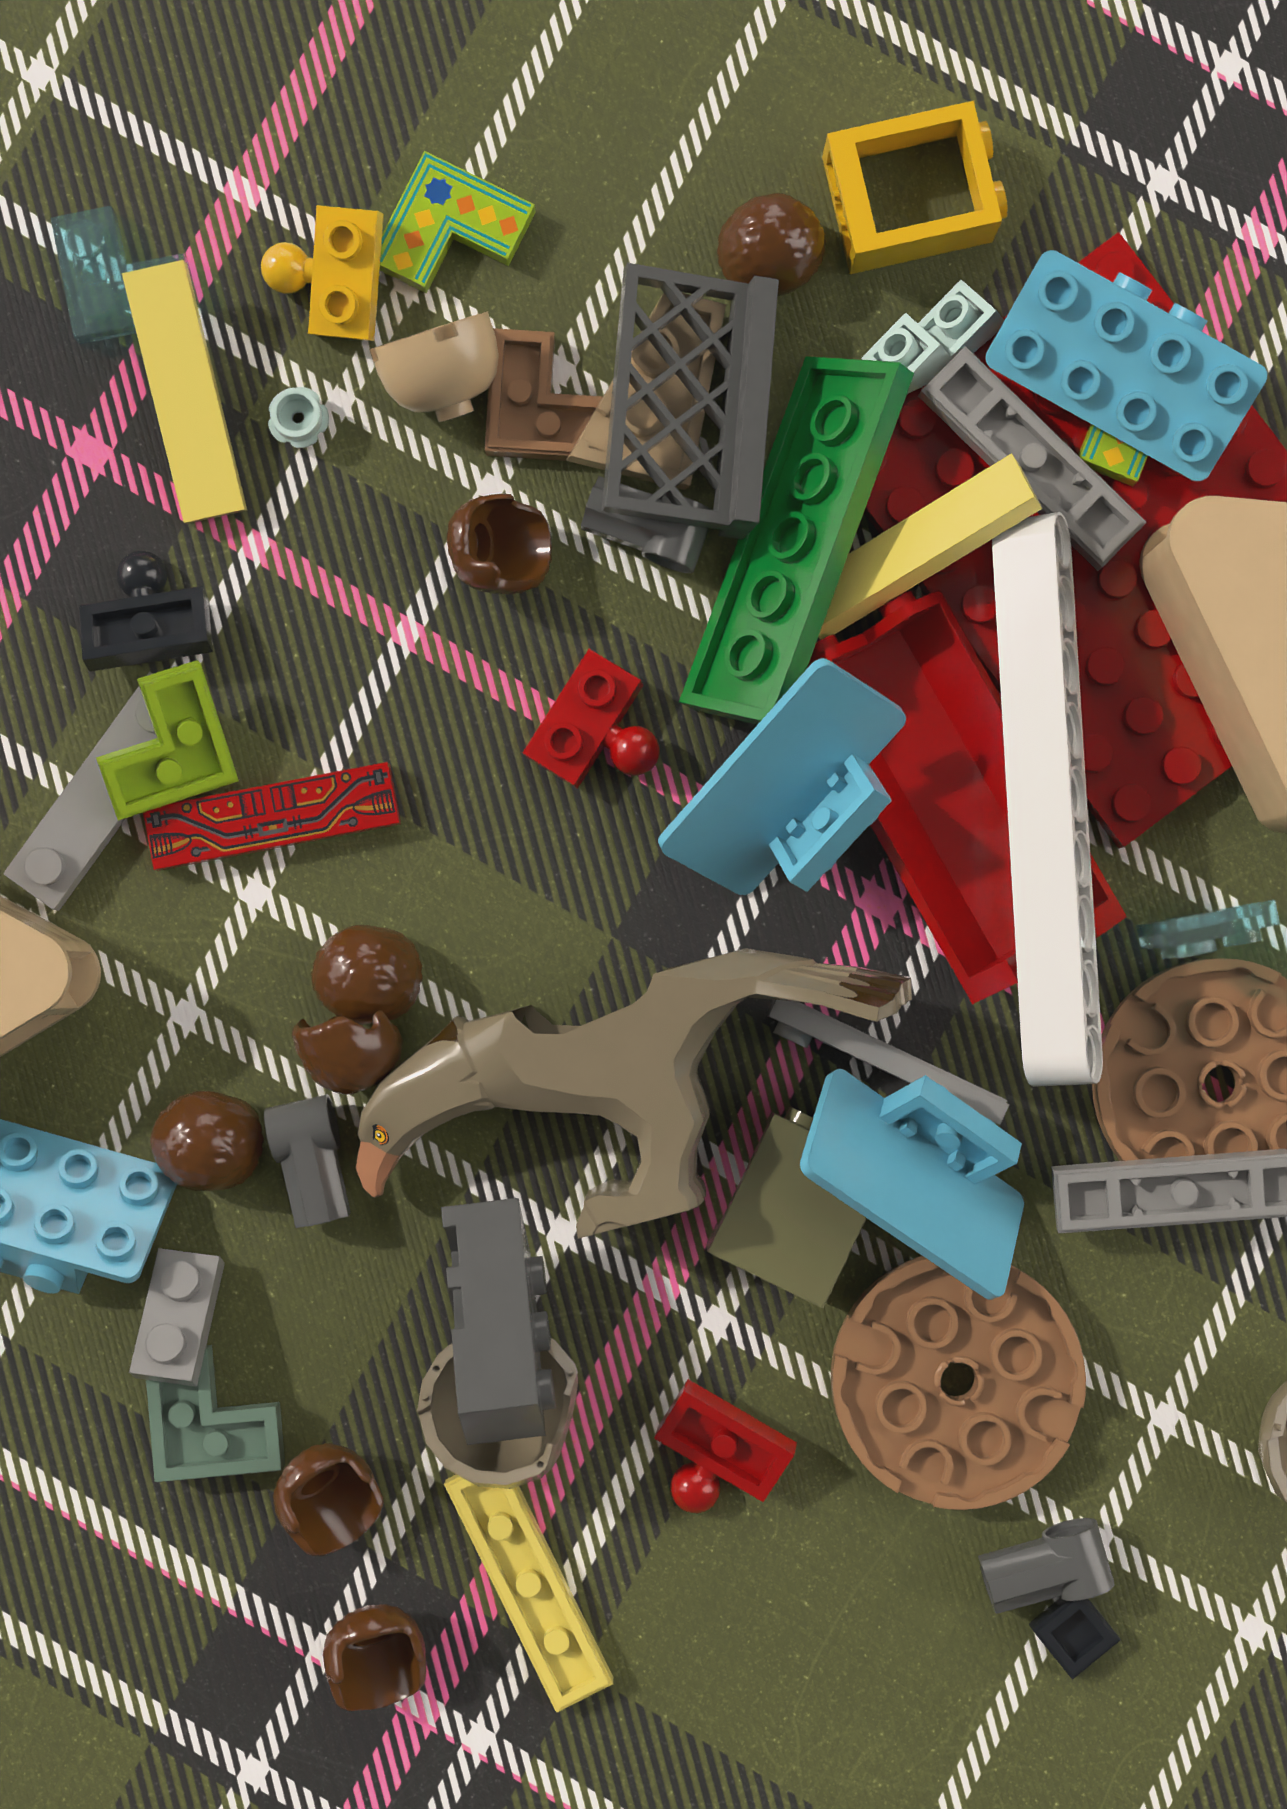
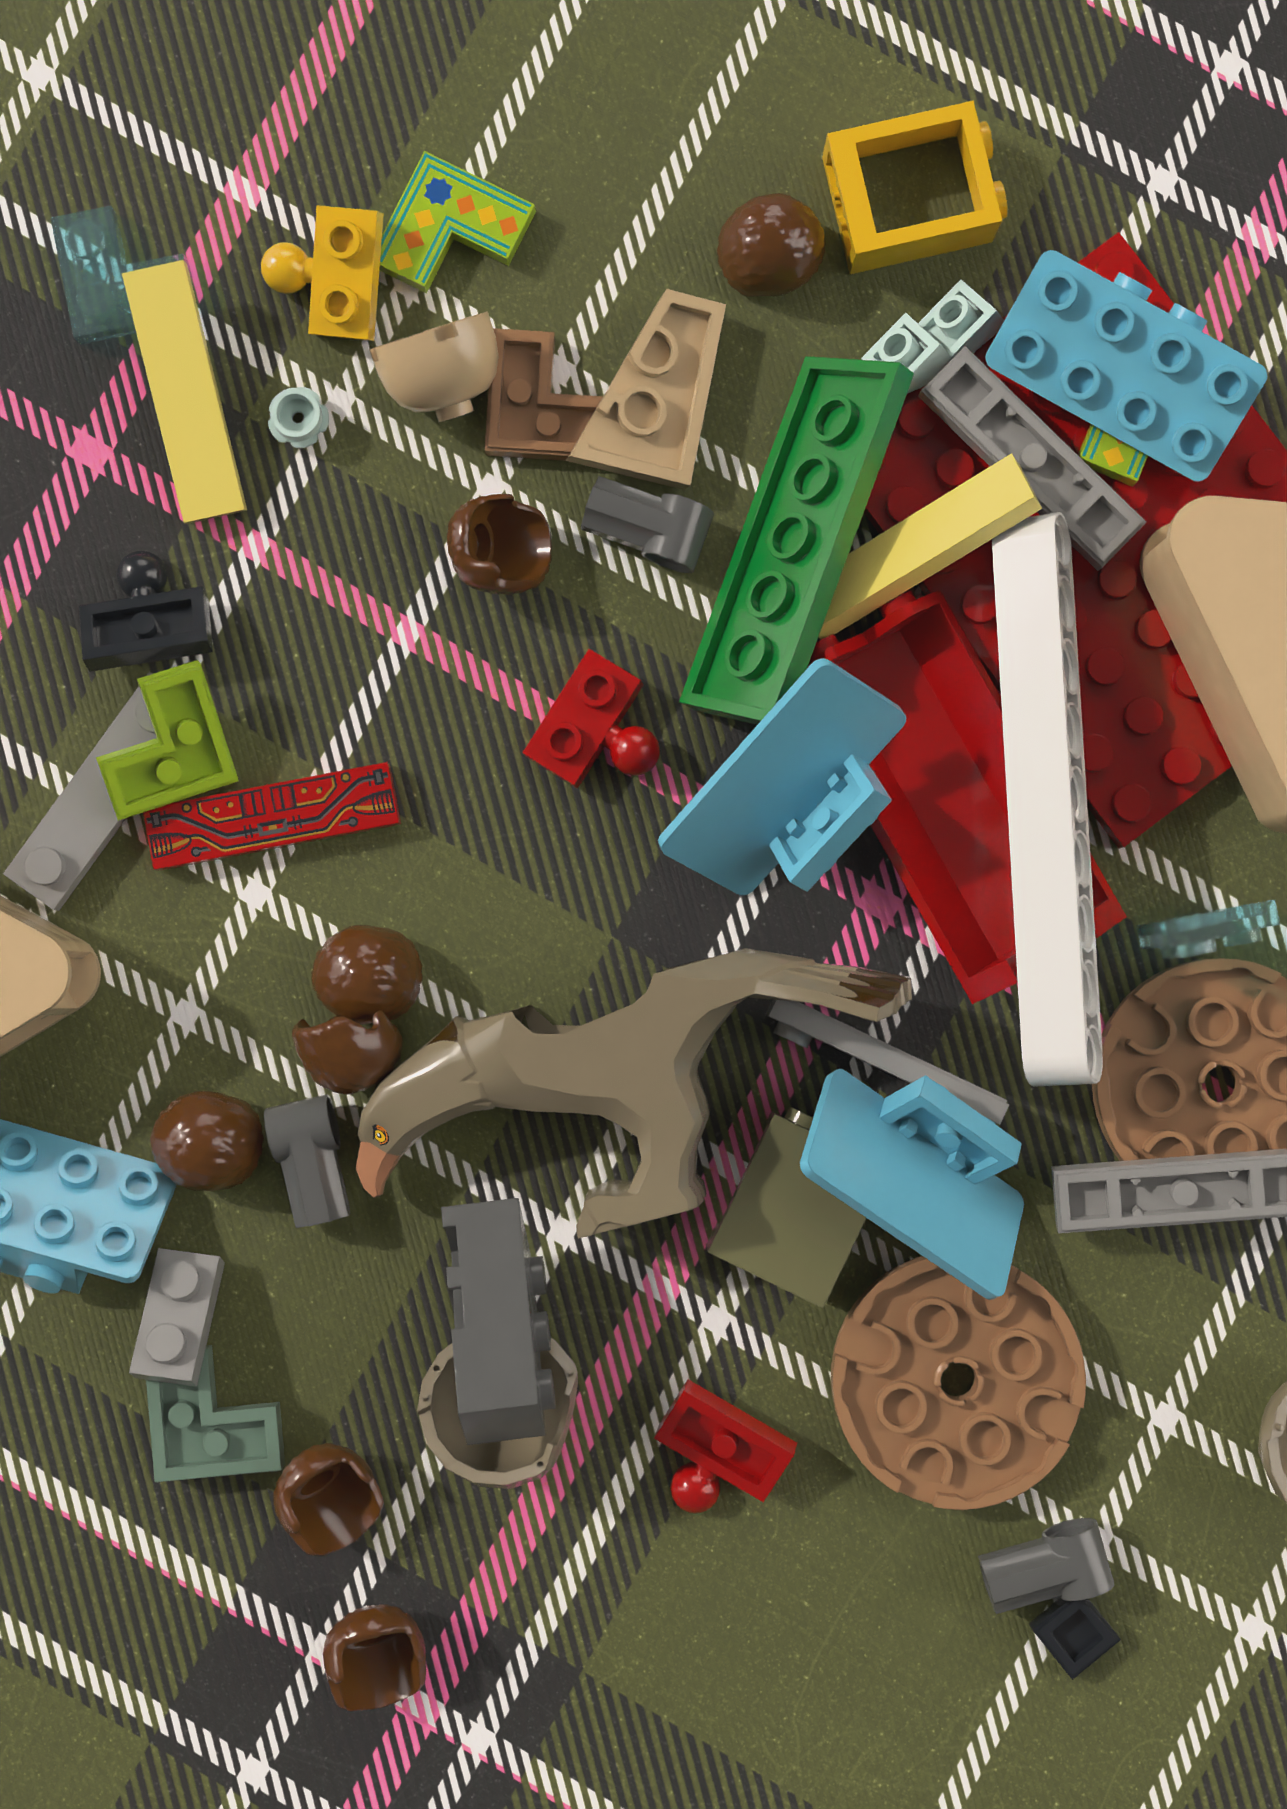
light yellow tile [444,1475,613,1713] -> none
dark grey fence [602,262,779,540] -> none

